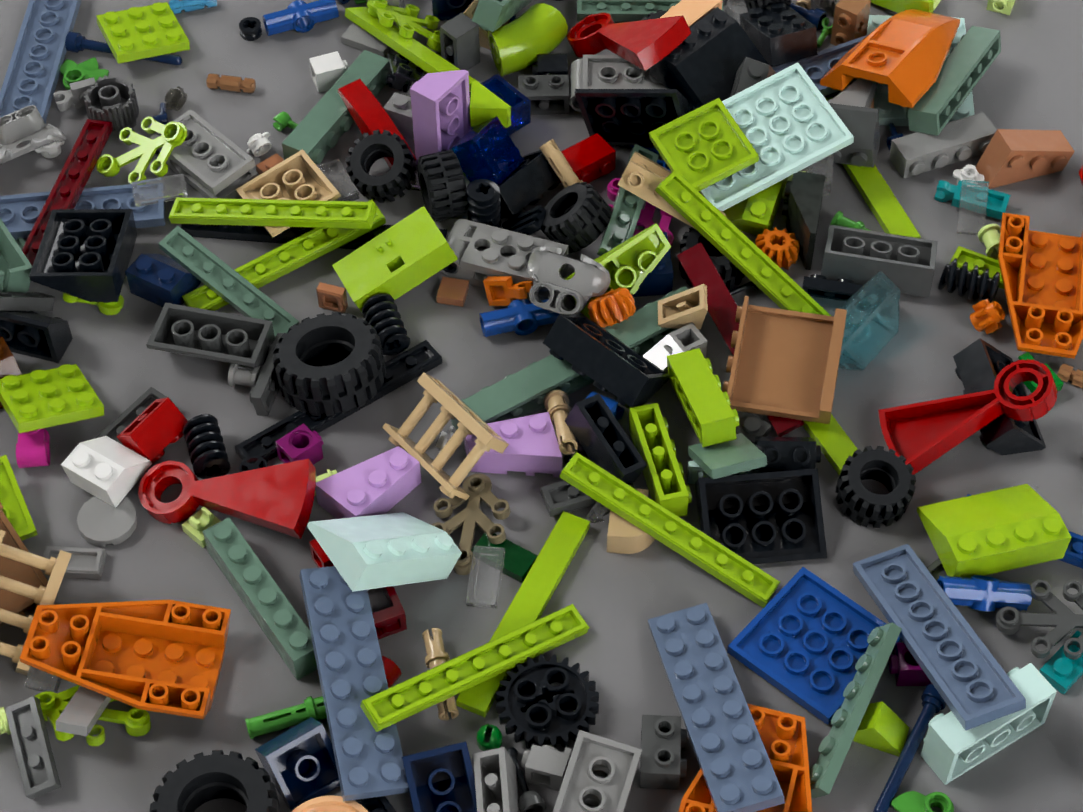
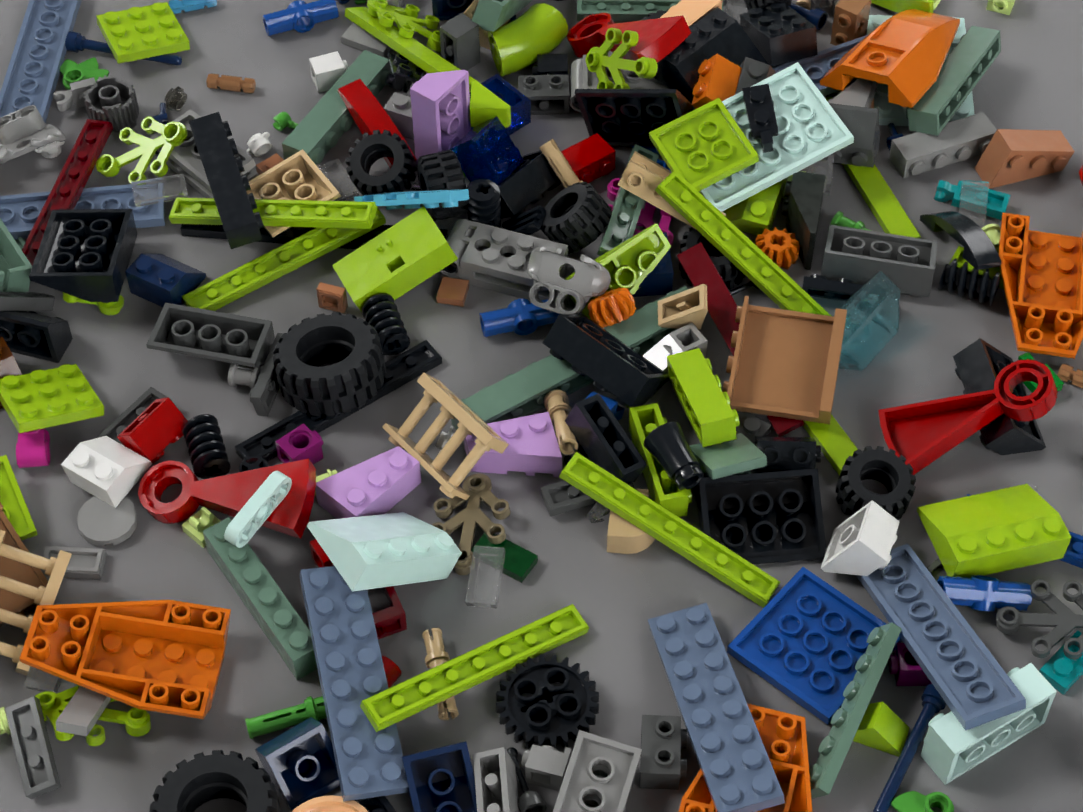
sand green plate [158,225,299,338] -> none
black bush [239,17,262,41] -> none
lime tile [456,511,590,718] -> none
green hinge [476,724,502,751] -> none
orange plate [483,276,533,306] -> none
bright green hand [817,17,833,48] -> none
white plate [953,164,984,185] -> none
orange gear [970,299,1005,334] -> none
none -> black brick [189,112,264,249]
none -> light aqua beam [224,471,292,548]
none -> medium azure wing [354,189,469,210]
none -> lime plant [585,28,658,89]
none -> black plant [644,422,704,490]
none -> orange brick [692,54,742,109]
none -> black hinge [742,84,778,153]
none -> white slope [820,500,899,576]
none -> black slope [920,211,1001,270]

